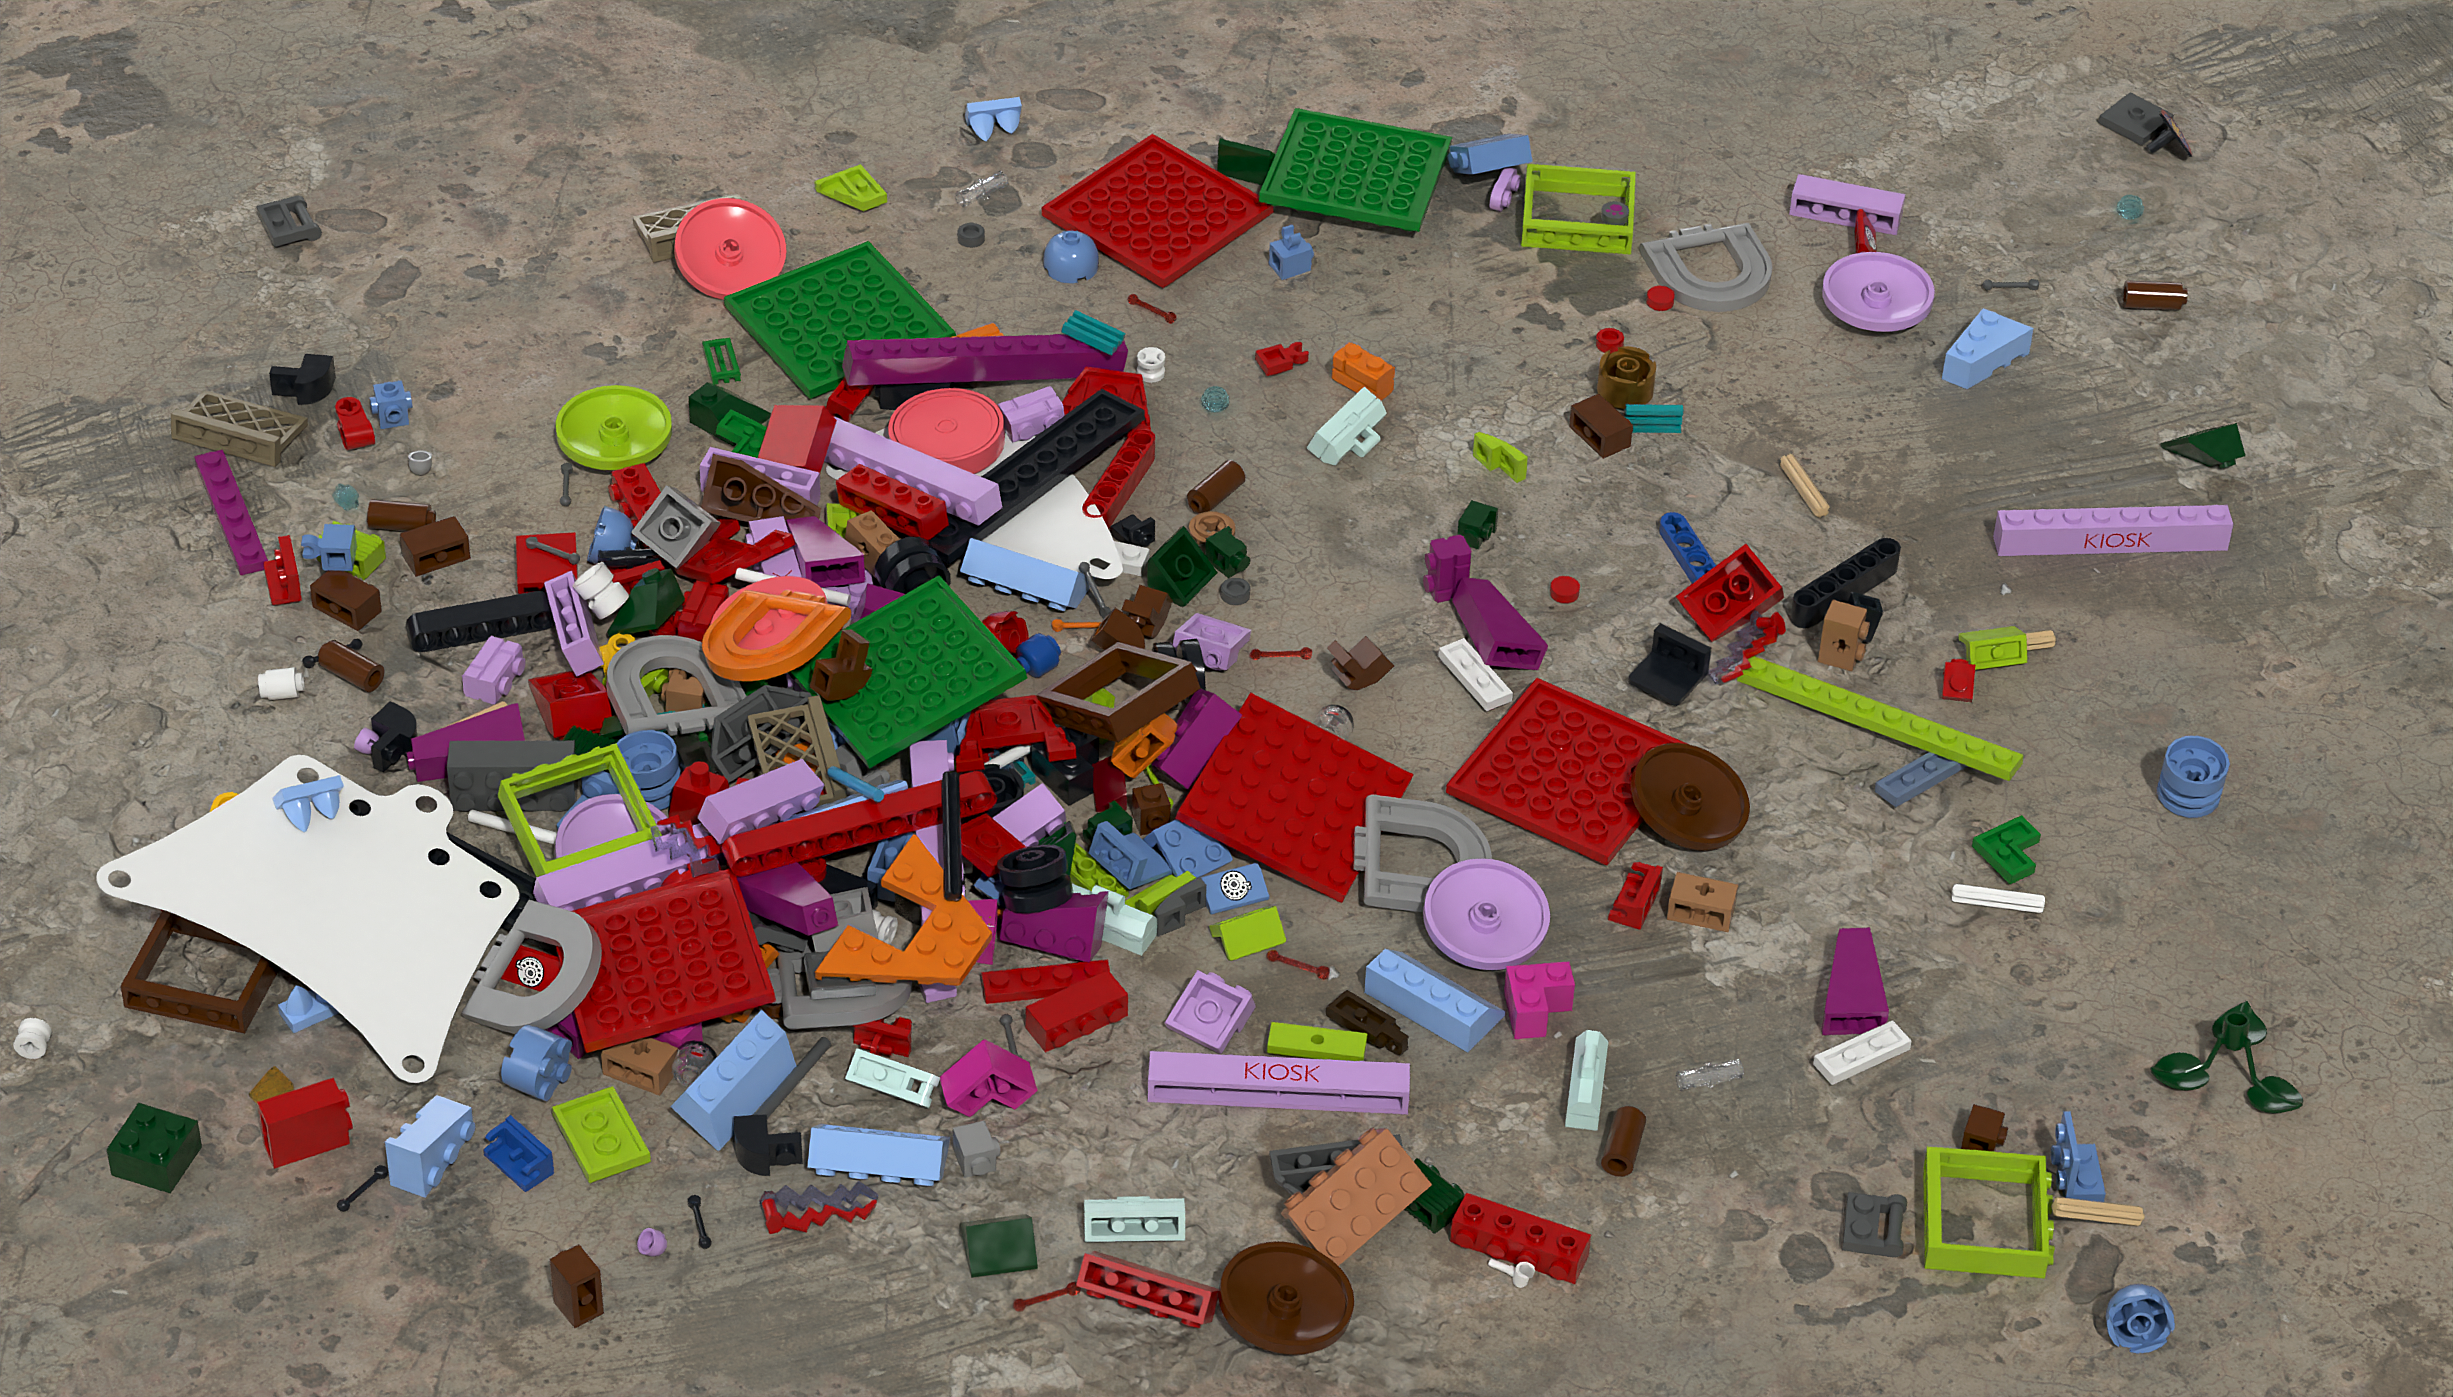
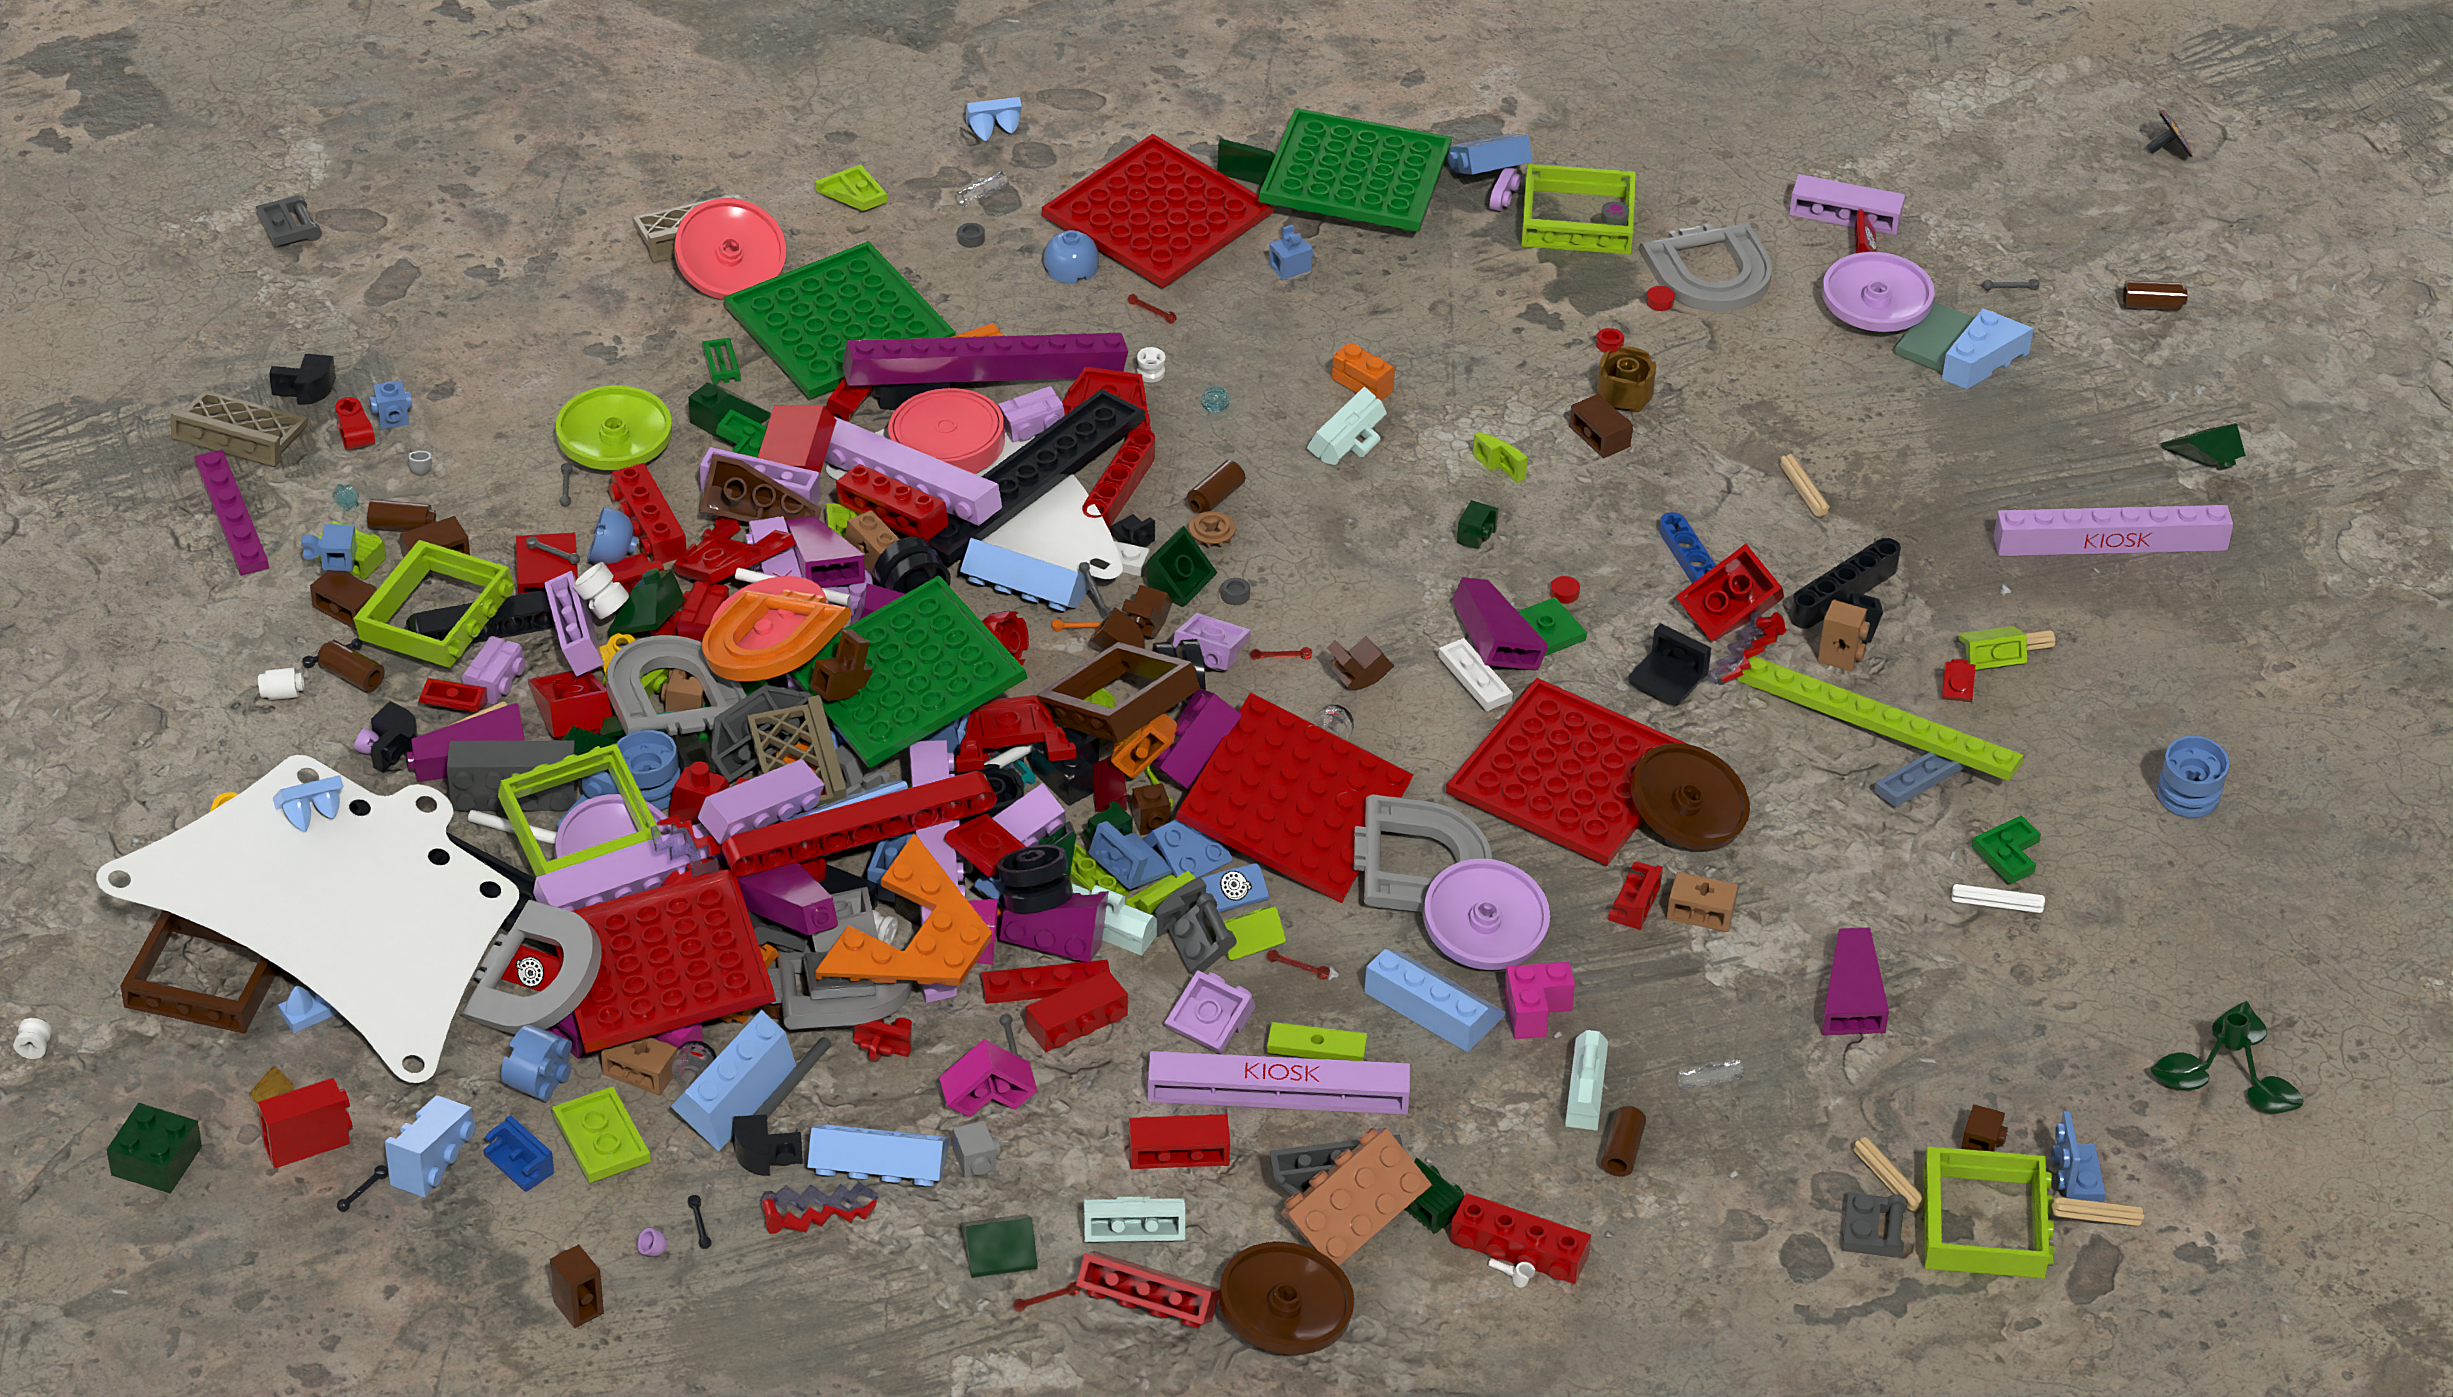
red bracket [263,535,302,605] -> none
black pin [598,547,659,570] -> none
light grey slope [631,485,721,569] -> none
dark azure bar [827,766,884,802] -> none
light aqua plate [845,1049,941,1109] -> none
black axle [942,771,963,902] -> none
blue head [1016,633,1061,678] -> none
teal tile [1061,310,1126,355] -> none
dark green brick [1205,526,1251,578] -> none
red plate [1255,342,1309,376] -> none
dark brown hinge [1326,990,1409,1056] -> none
magenta brick [1423,534,1472,603] -> none
teal tile [1625,404,1684,433] -> none
white plate [1813,1020,1912,1085] -> none
dark grey plate [2098,92,2174,146] -> none
medium blue cylinder [2106,1284,2175,1354] -> none
clear light blue plate [2116,195,2144,219] -> none
none -> lime window [353,540,515,668]
none -> red slope [419,678,488,712]
none -> red brick [1129,1114,1230,1169]
none -> dark grey plate [1168,893,1237,975]
none -> green plate [1518,597,1587,656]
none -> tan axle [1854,1137,1925,1212]
none -> sand green tile [1895,301,1975,373]

